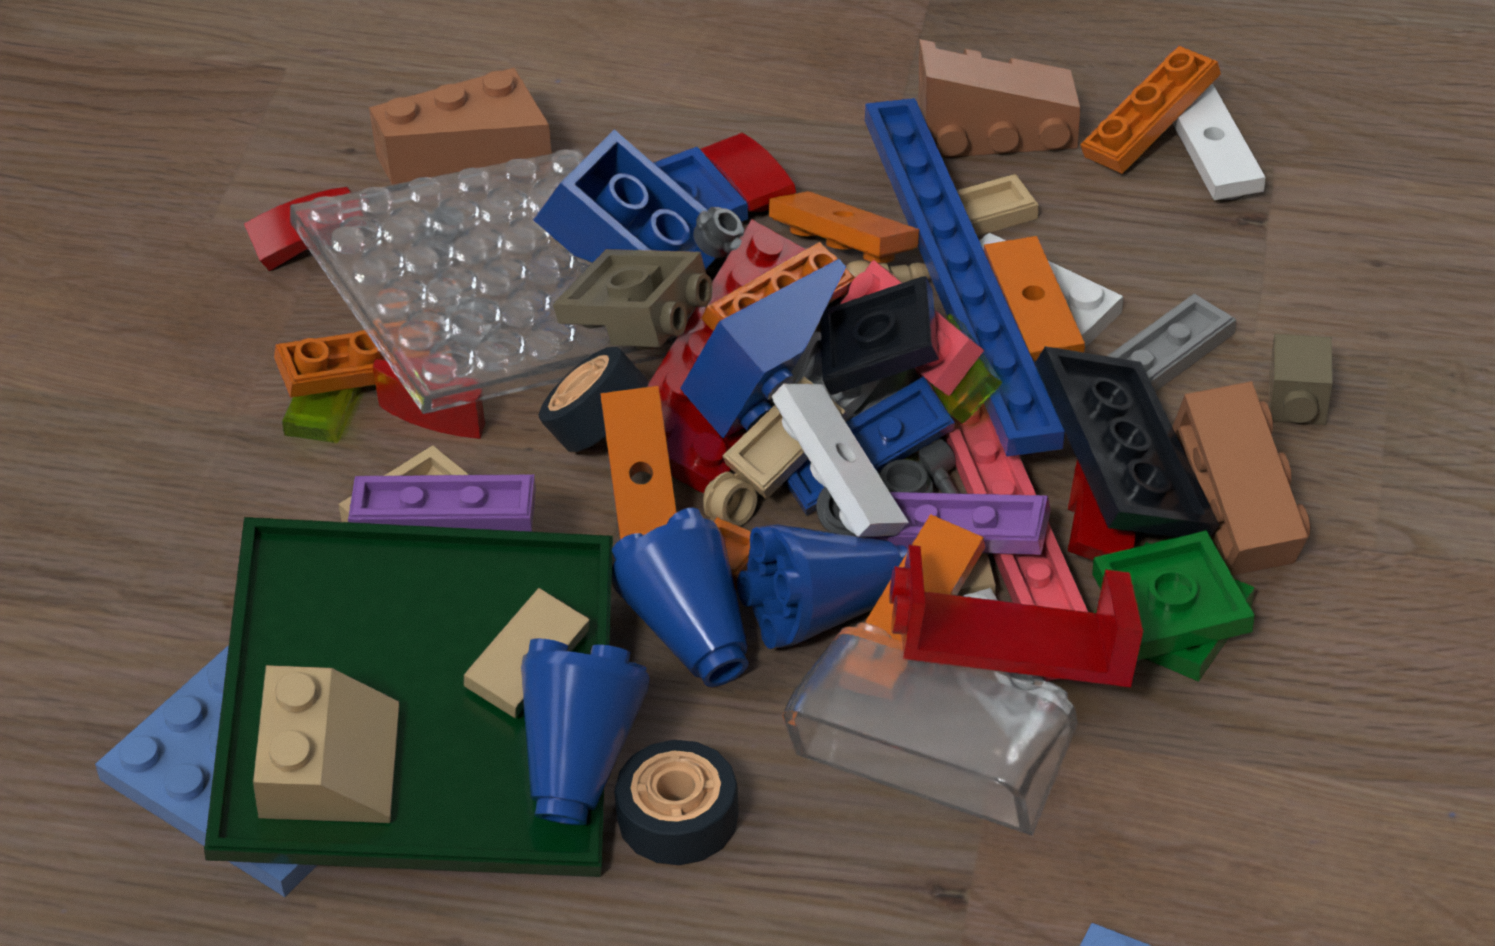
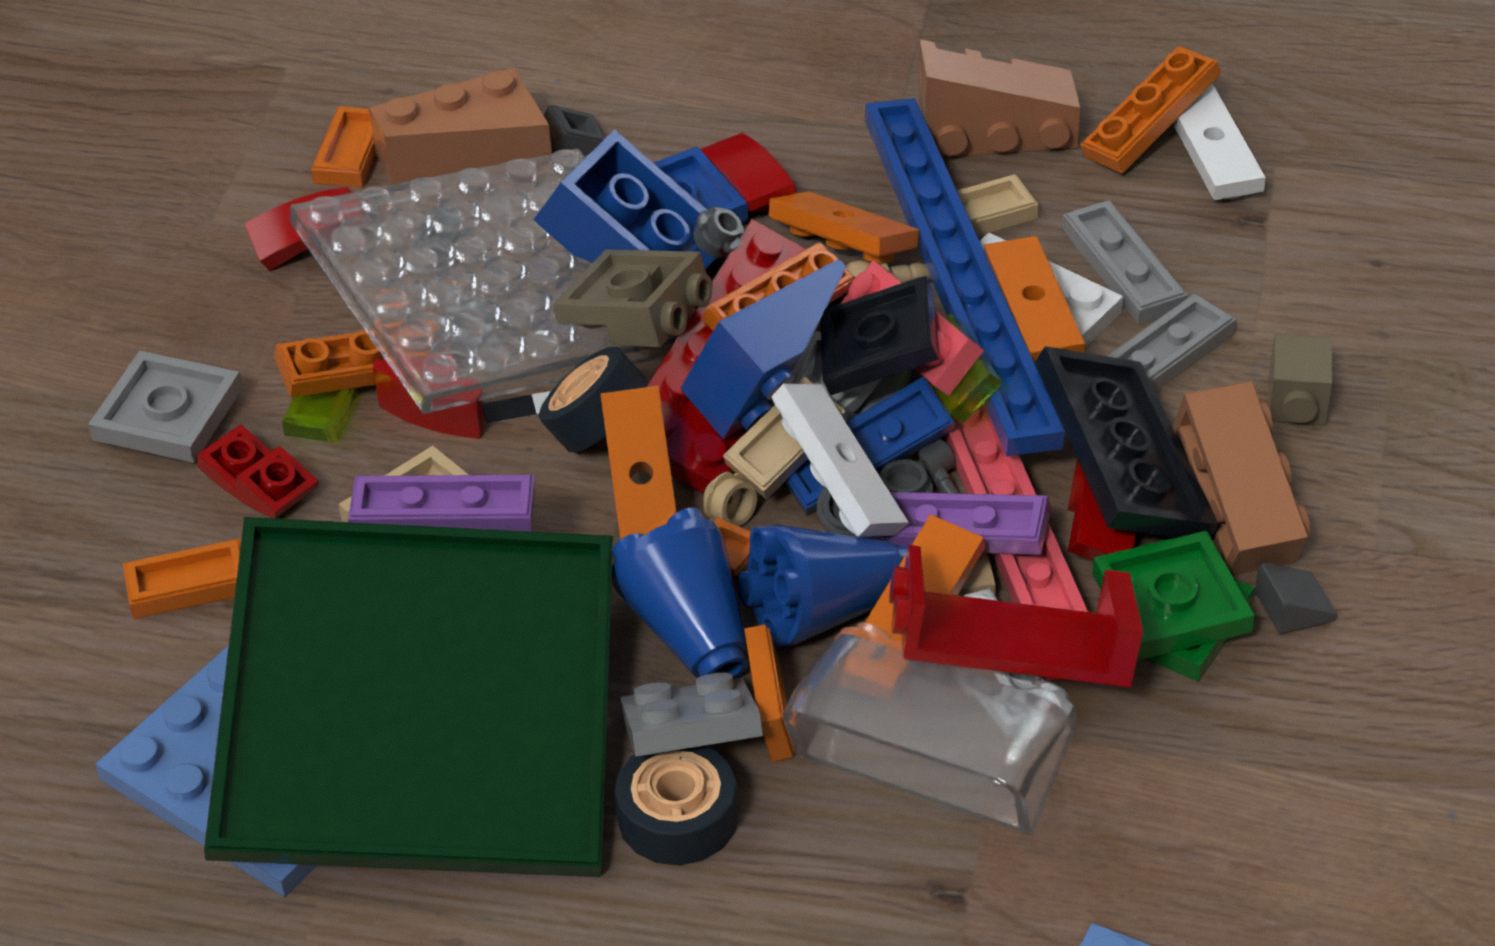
tan slope [253,665,400,823] -> none
tan tile [464,588,590,718] -> none
blue cone [521,638,650,825] -> none
none -> light grey plate [88,350,243,463]
none -> orange tile [123,538,241,619]
none -> red slope [197,424,319,519]
none -> orange tile [311,106,376,188]
none -> black sticker [483,391,551,424]
none -> dark grey slope [543,105,605,163]
none -> light grey plate [620,673,763,757]
none -> orange tile [744,624,795,762]
none -> light grey tile [1062,200,1188,325]
none -> dark grey slope [1255,563,1337,635]

